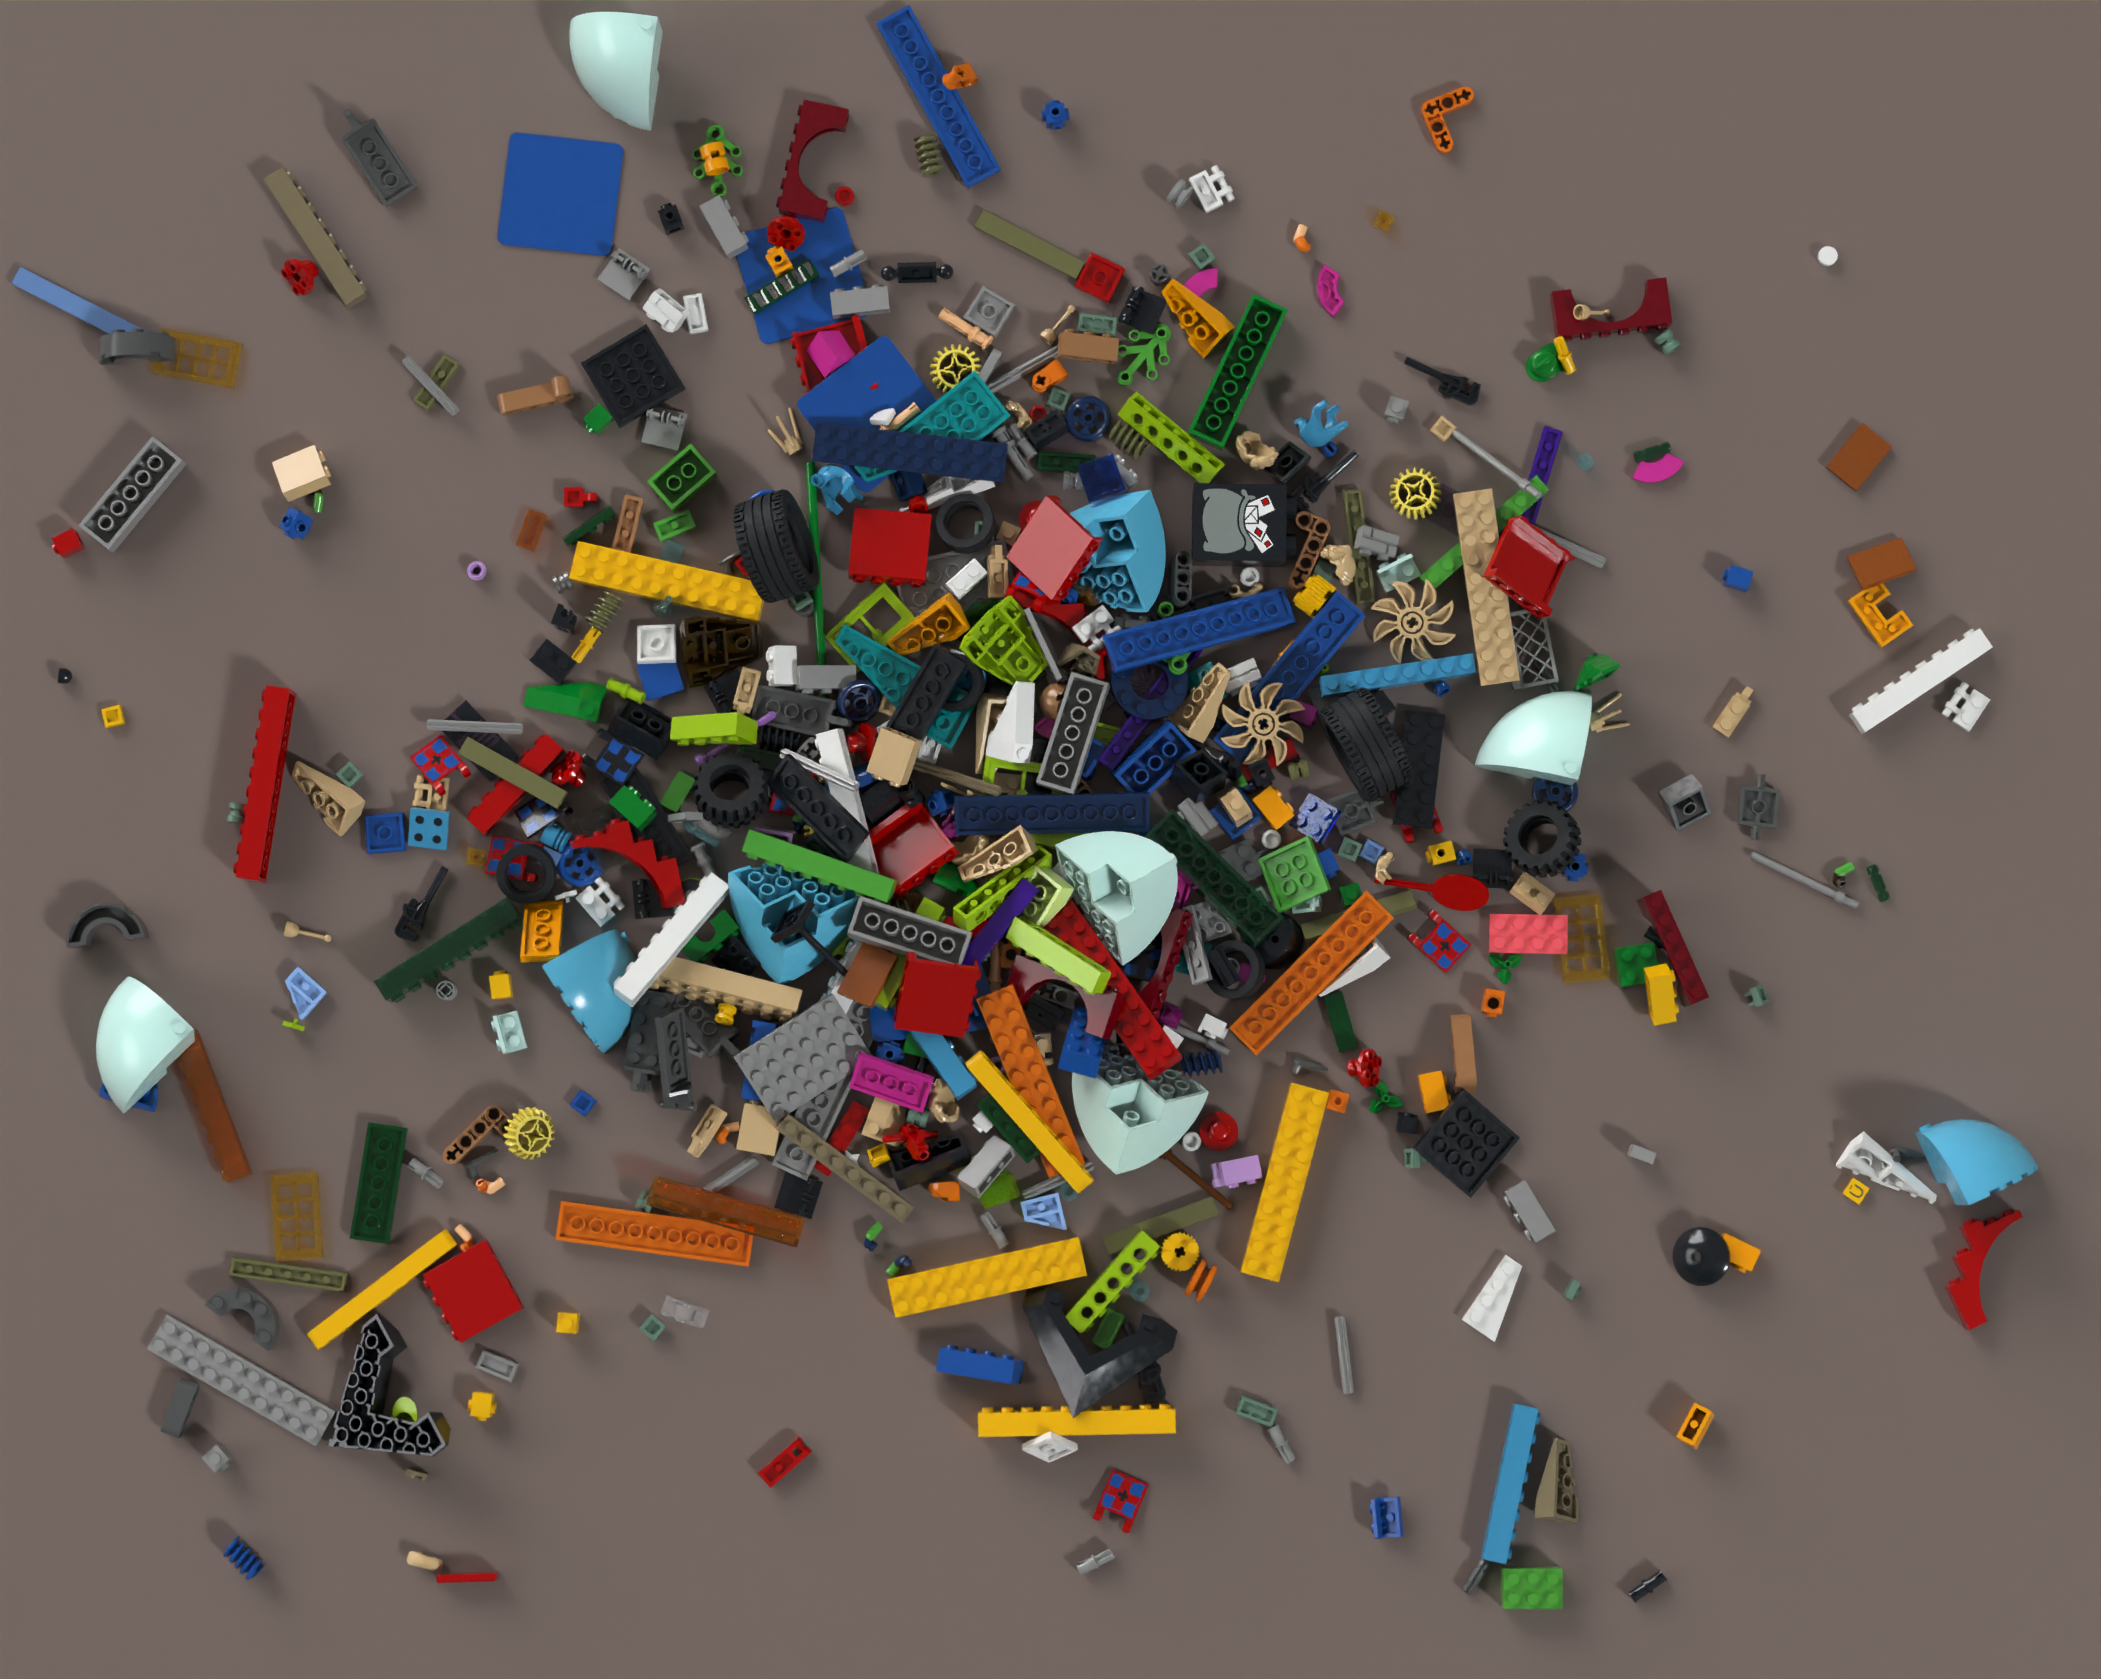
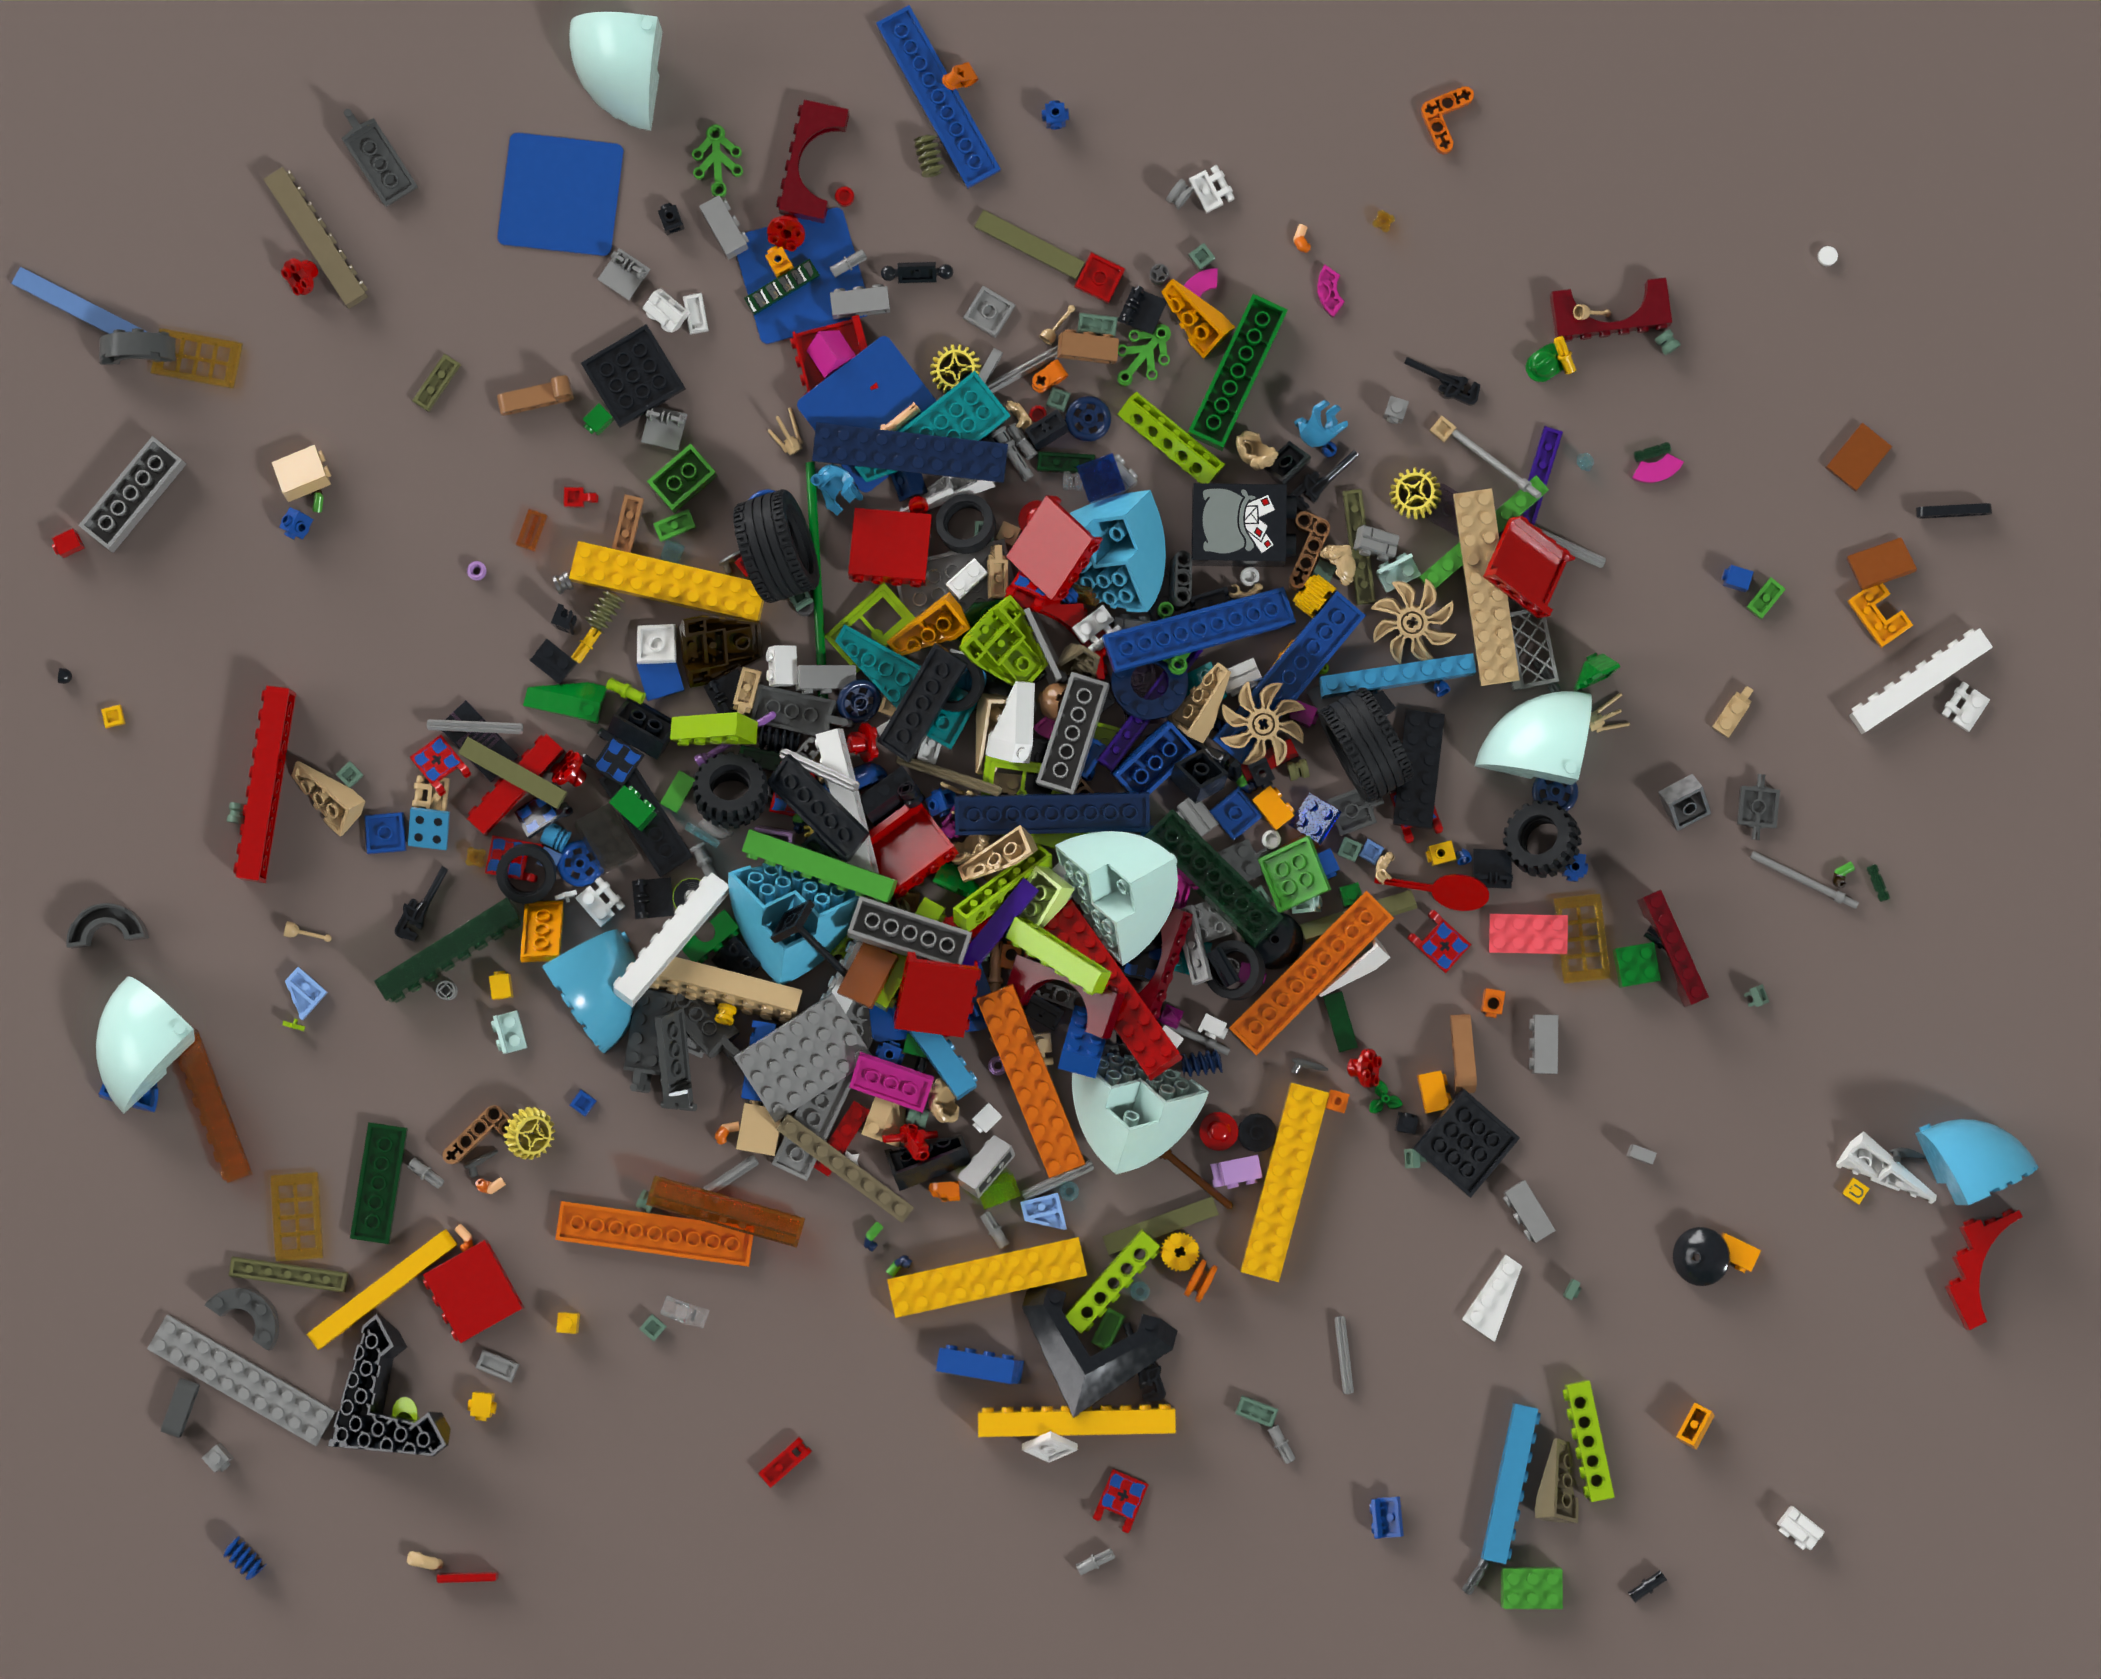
light grey axle [402,356,460,416] -> none
dark tan tile [405,1467,428,1481] -> none
dark green plate [562,505,615,546] -> none
red arch [570,818,686,908] -> none
clear light blue plate [653,596,672,618] -> none
light grey tile [668,812,703,823] -> none
tan hinge [687,1104,728,1158] -> none
light orange wheel [699,142,730,176] -> none
black hinge [774,1171,823,1219] -> none
tan brick [866,727,922,787] -> none
yellow tile [867,1143,891,1168] -> none
white tile [869,408,896,426] -> none
light nougat pin [938,308,994,351] -> none
yellow beam [965,1050,1094,1193] -> none
dark green plate [976,1093,1041,1164] -> none
olive piece [1108,419,1151,460] -> none
white tile [1182,1132,1201,1151] -> none
tan torso [1216,787,1253,828] -> none
green plant [1488,953,1522,984] -> none
tan plate [1509,872,1555,915] -> none
yellow brick [1644,963,1679,1026] -> none
none -> black tile [1238,1113,1277,1152]
none -> light grey brick [1529,1015,1558,1074]
none -> lime brick [1562,1380,1615,1502]
none -> bright green plate [1746,577,1786,620]
none -> white brick [1777,1506,1825,1550]
none -> black beam [1916,503,1992,519]

